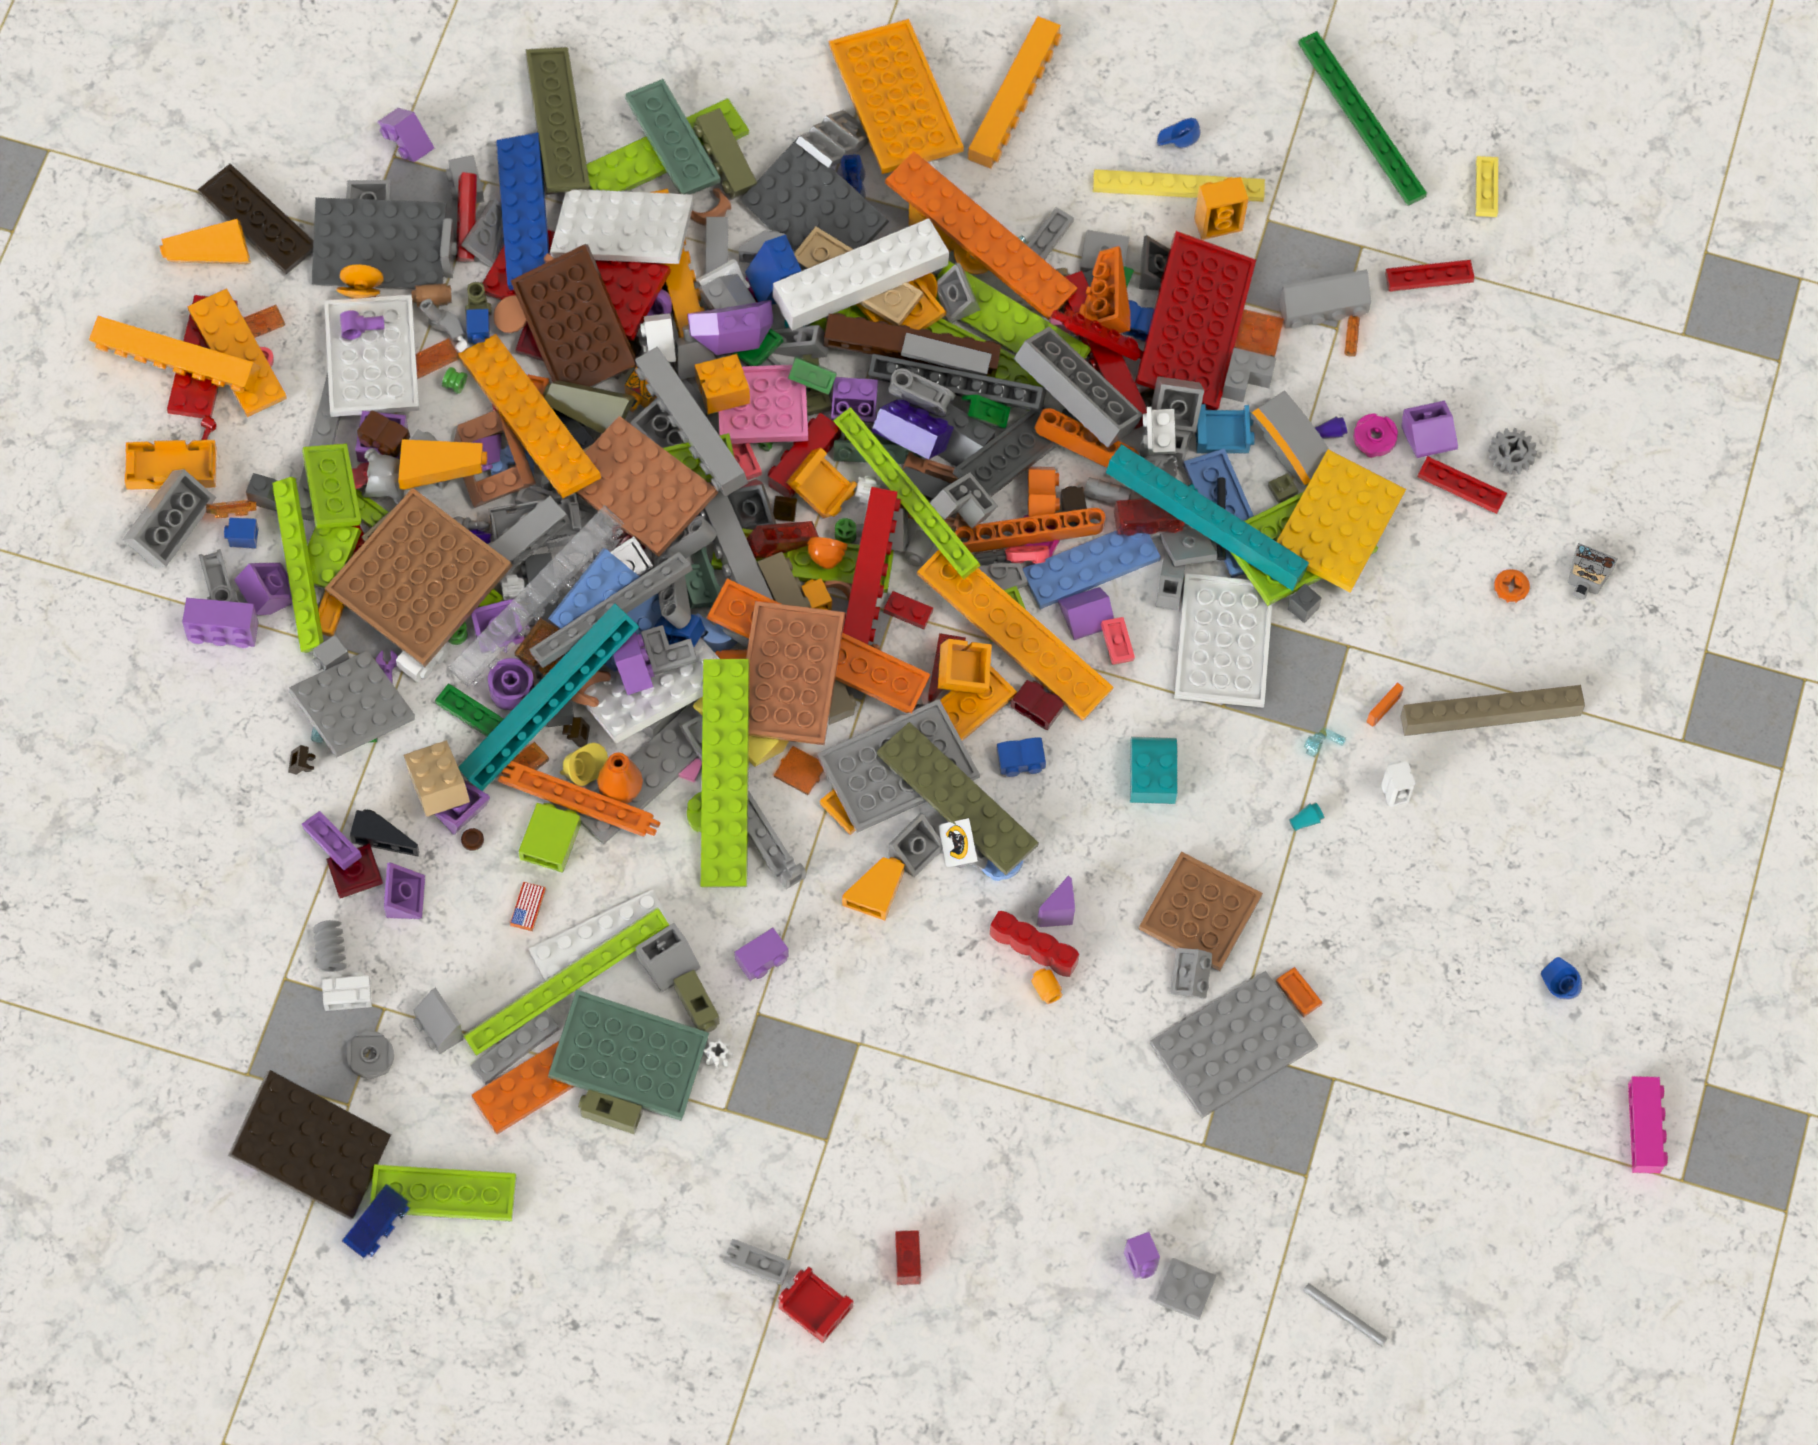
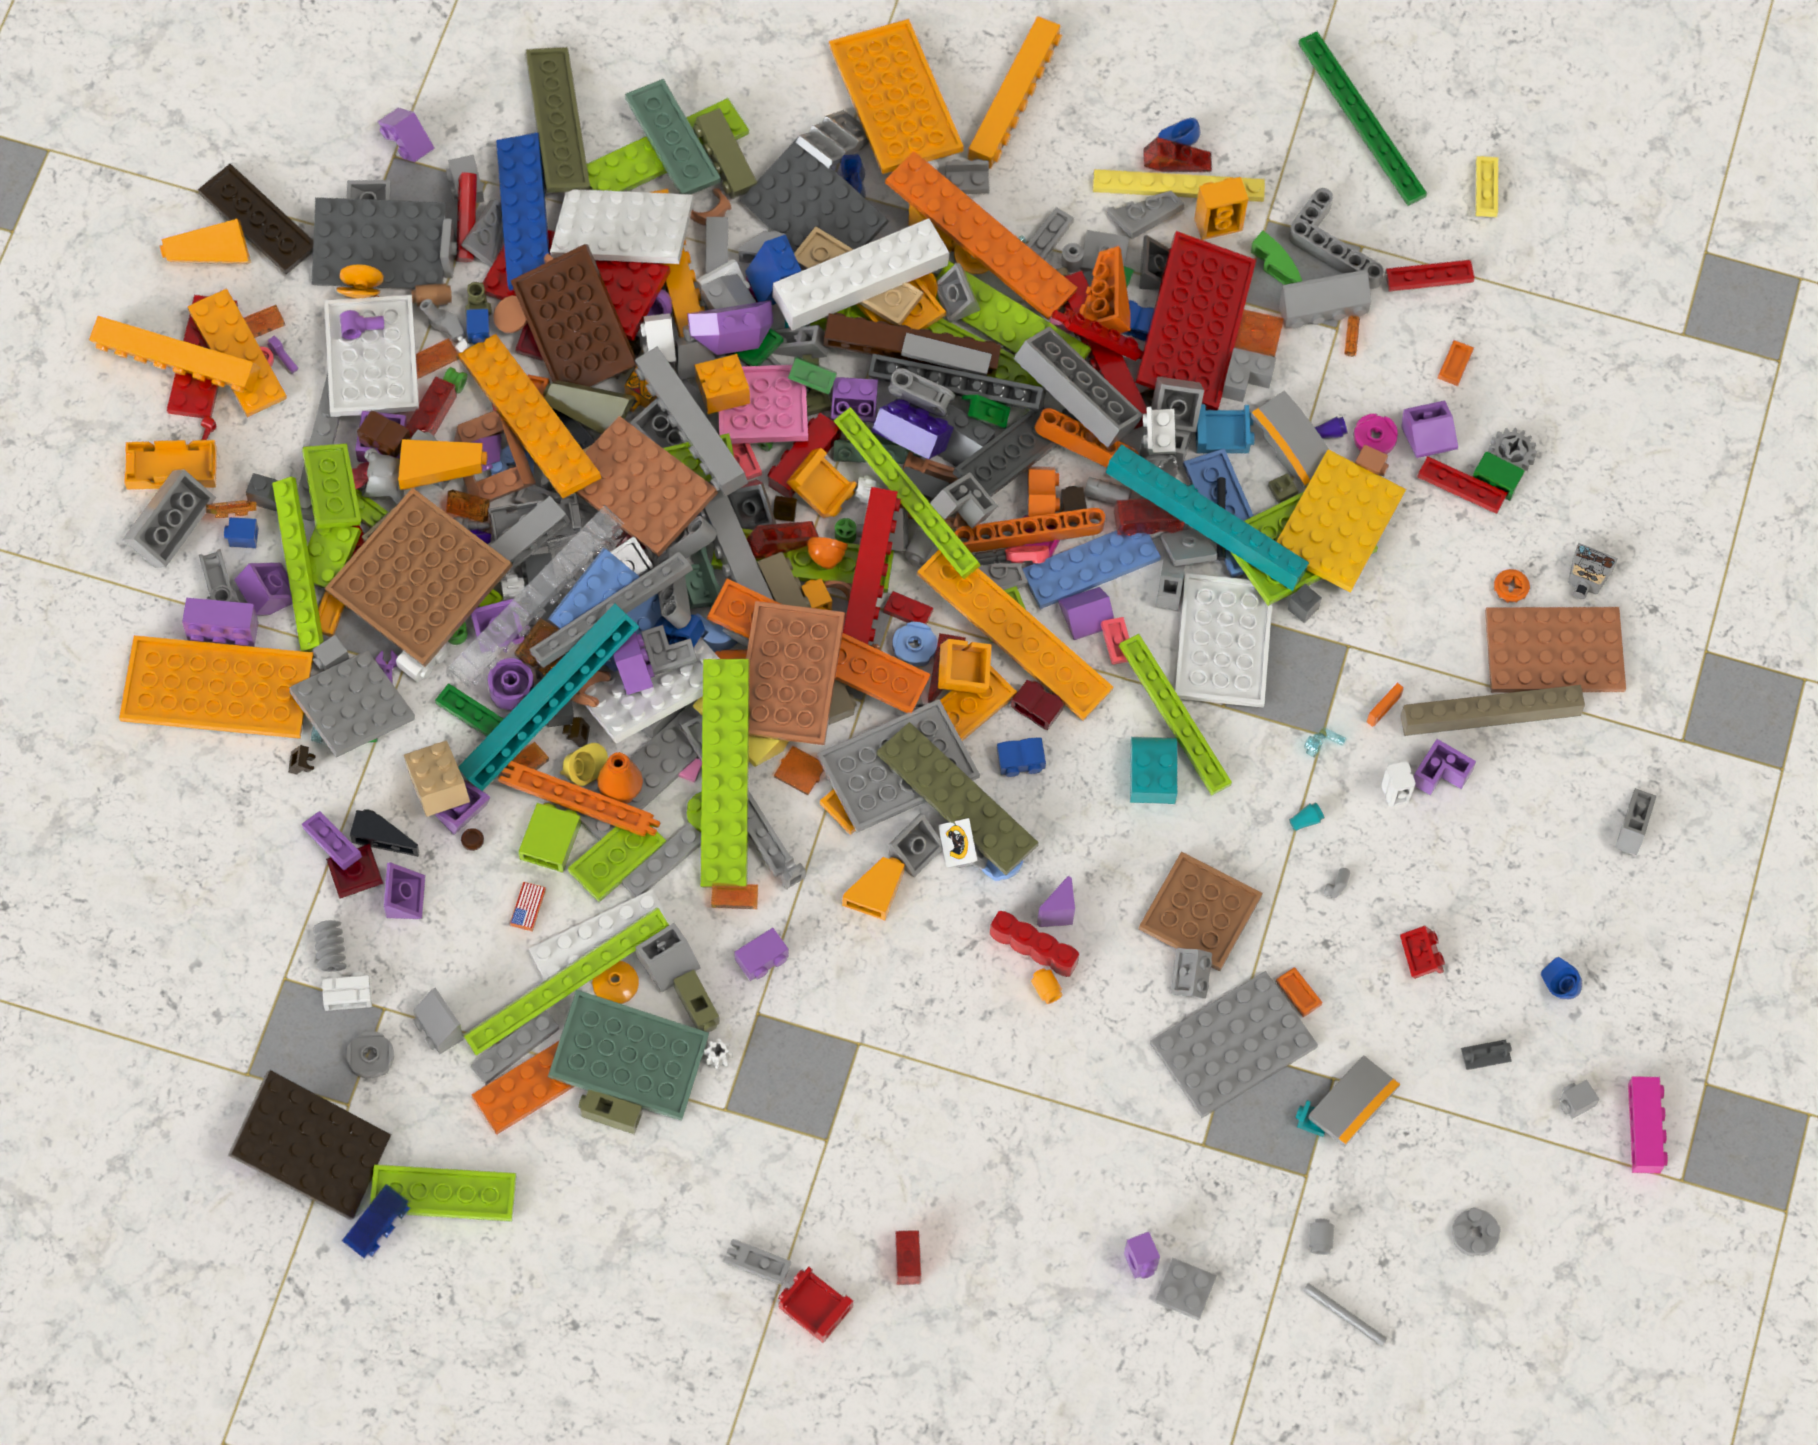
none -> light orange plate [119,635,314,739]
none -> medium lavender bar [267,335,299,374]
none -> clear red brick [405,376,457,440]
none -> clear orange plate [446,489,490,522]
none -> lime plate [568,826,667,902]
none -> light orange dish [592,961,639,1004]
none -> light grey plate [622,823,701,897]
none -> clear orange plate [711,883,758,909]
none -> light blue plate [892,622,937,666]
none -> light grey bracket [945,159,989,194]
none -> light grey brick [1061,243,1084,273]
none -> light grey wing [1107,191,1184,239]
none -> lime plate [1119,634,1232,795]
none -> clear red slope [1143,137,1212,172]
none -> bright green slope [1250,230,1302,285]
none -> light grey beam [1289,188,1384,289]
none -> teal bracket [1295,1100,1325,1137]
none -> light grey slope [1308,1056,1400,1147]
none -> light grey brick [1309,1219,1334,1255]
none -> light grey arm [1324,868,1350,898]
none -> nougat brick [1355,444,1389,477]
none -> red bracket [1400,926,1445,979]
none -> medium lavender brick [1413,739,1476,795]
none -> orange tile [1438,340,1474,386]
none -> light grey plate [1452,1208,1501,1256]
none -> dark grey hinge [1461,1040,1512,1070]
none -> green panel [1473,452,1525,501]
none -> nougat plate [1485,607,1626,693]
none -> light grey brick [1560,1080,1599,1119]
none -> light grey slope [1615,788,1656,855]

